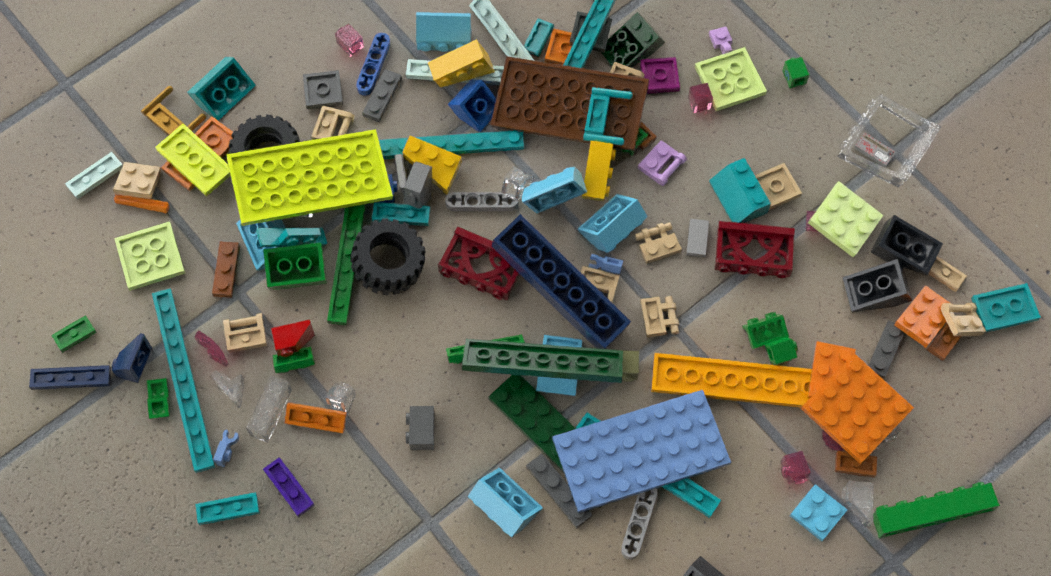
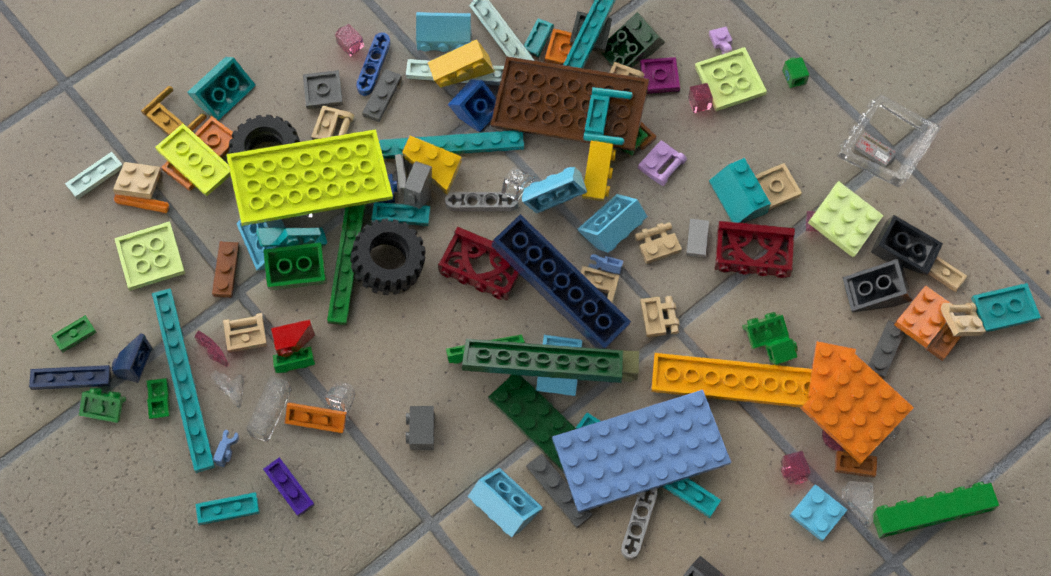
none -> green bracket [79,388,127,423]

